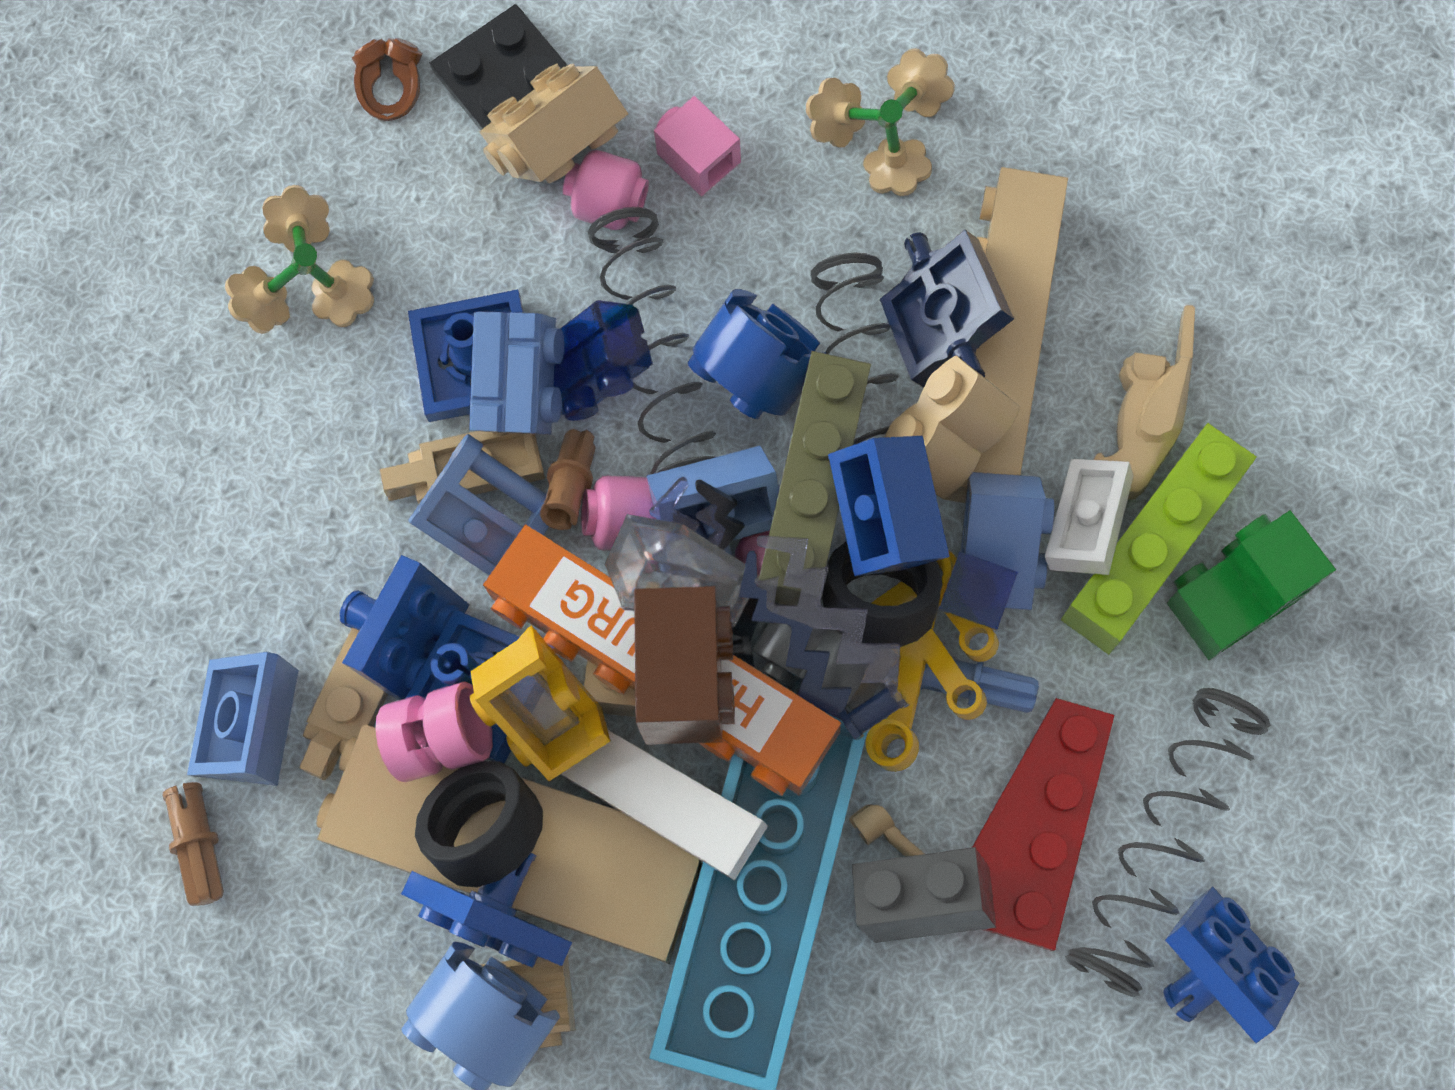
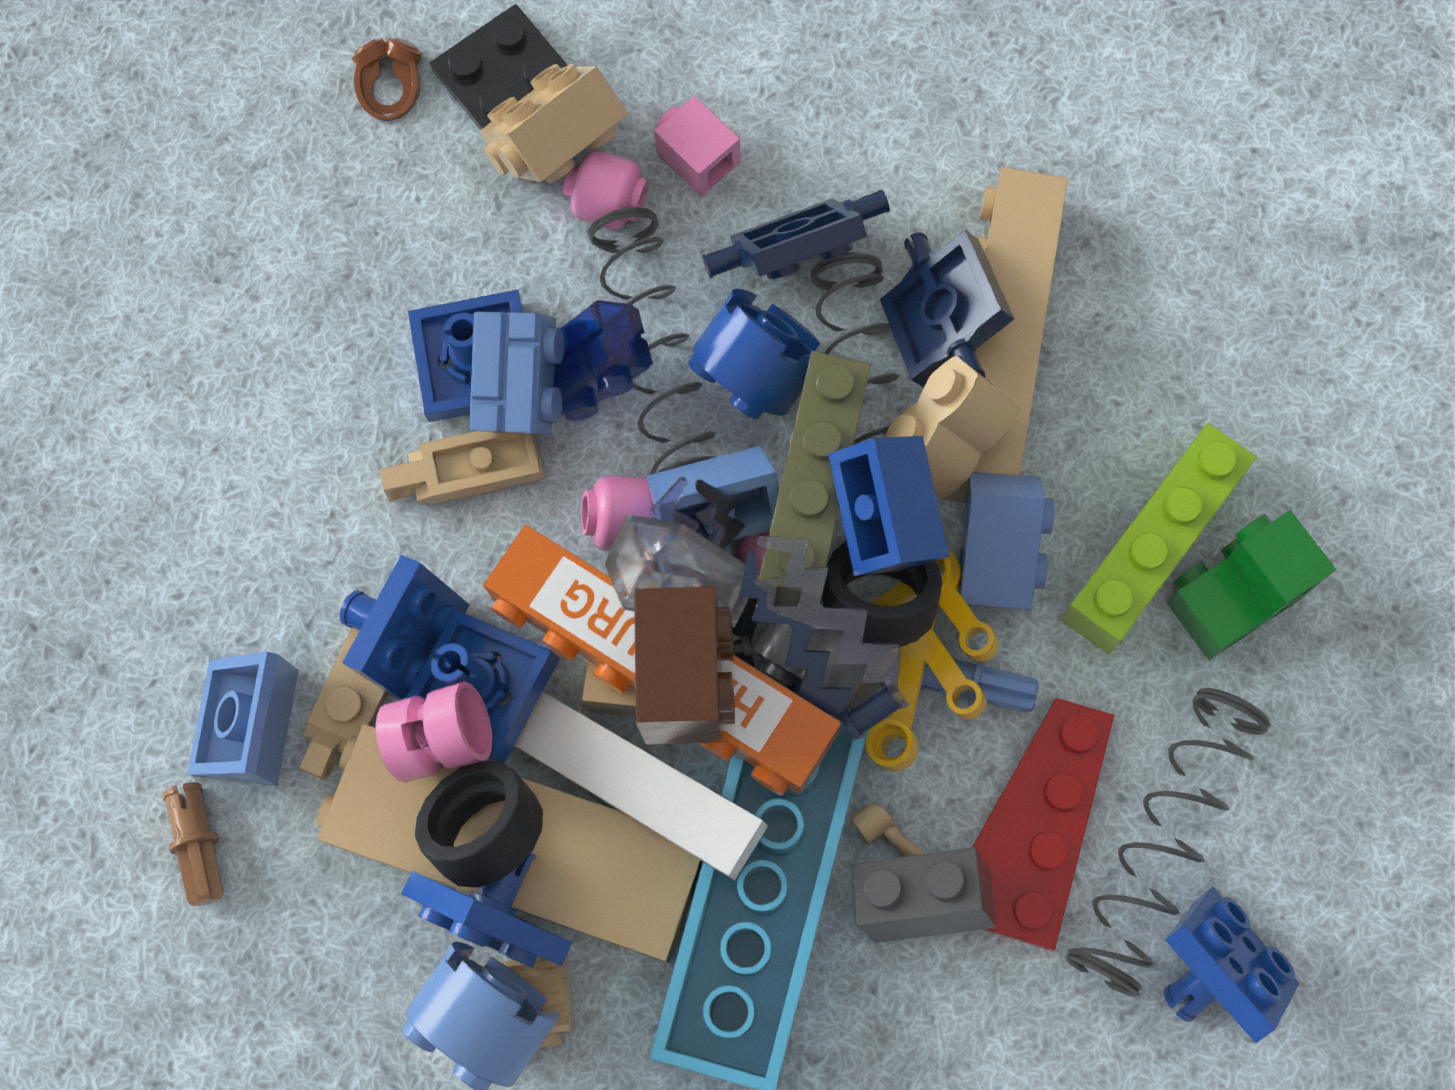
tan plant [225,185,374,334] -> none
medium blue plate [408,434,549,575] -> none
yellow window [469,625,611,781] -> none
medium nougat axle [540,429,596,530] -> none
tan plant [806,48,955,196] -> none
clear blue plate [939,552,1018,631] -> none
white plate [1045,459,1134,575] -> none
tan animal [1094,305,1195,499] -> none
none -> dark blue plate [702,189,890,279]

